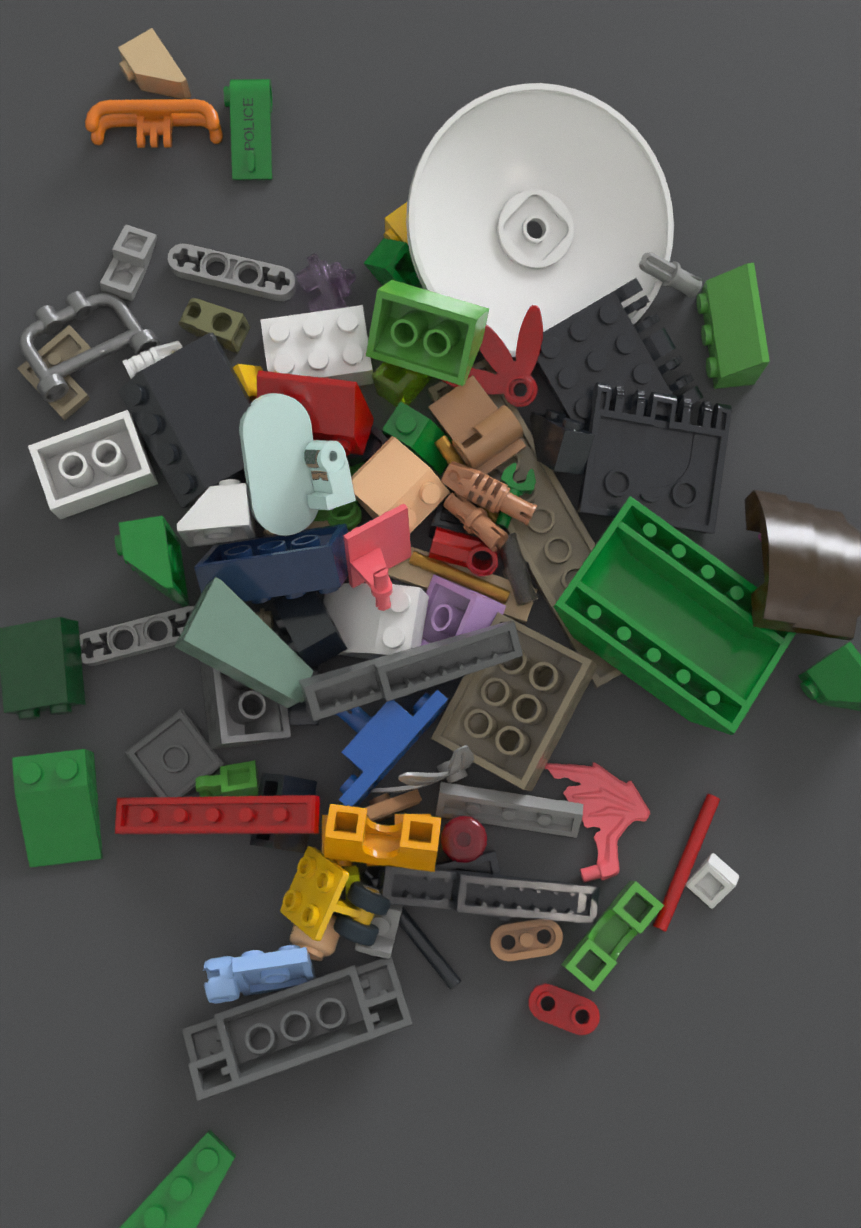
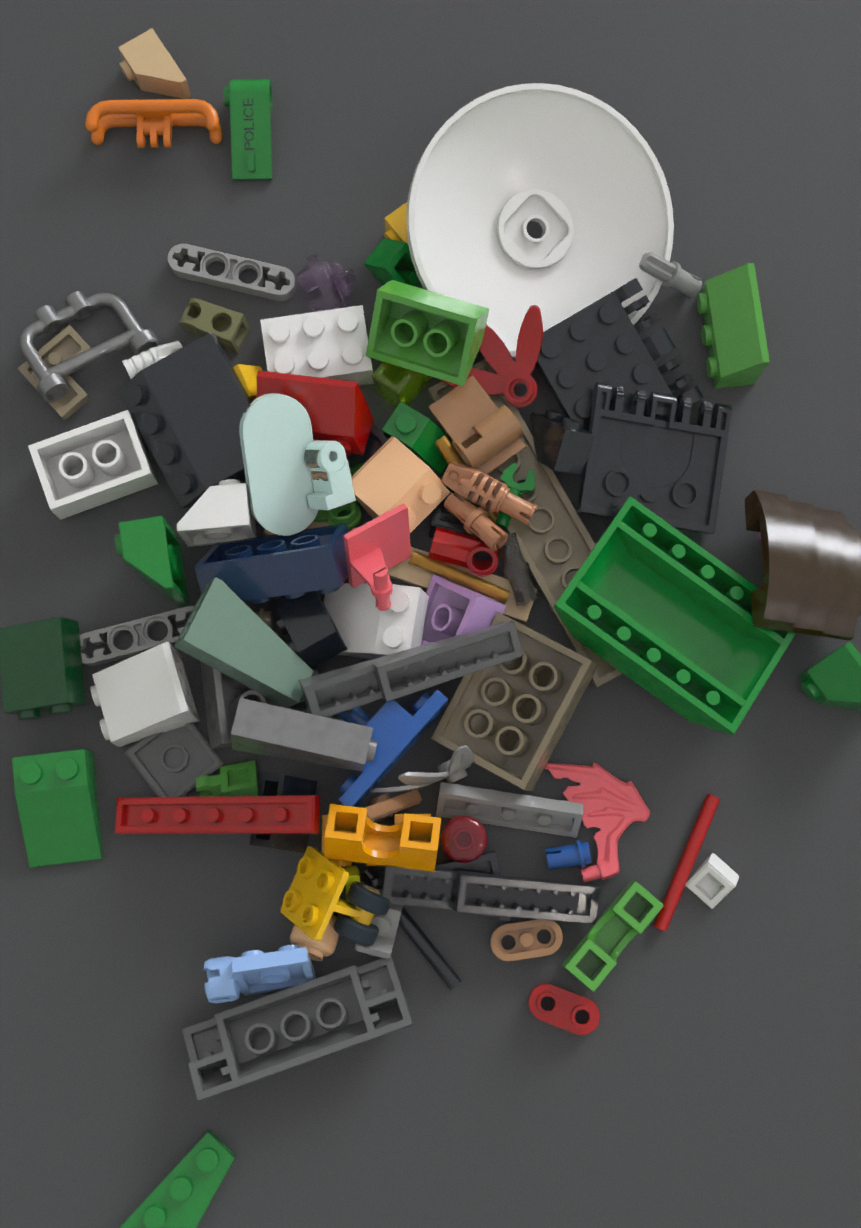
light grey slope [100,224,157,302] -> none
none -> white slope [90,642,200,747]
none -> flat silver slope [231,698,378,771]
none -> blue pin [545,840,592,871]

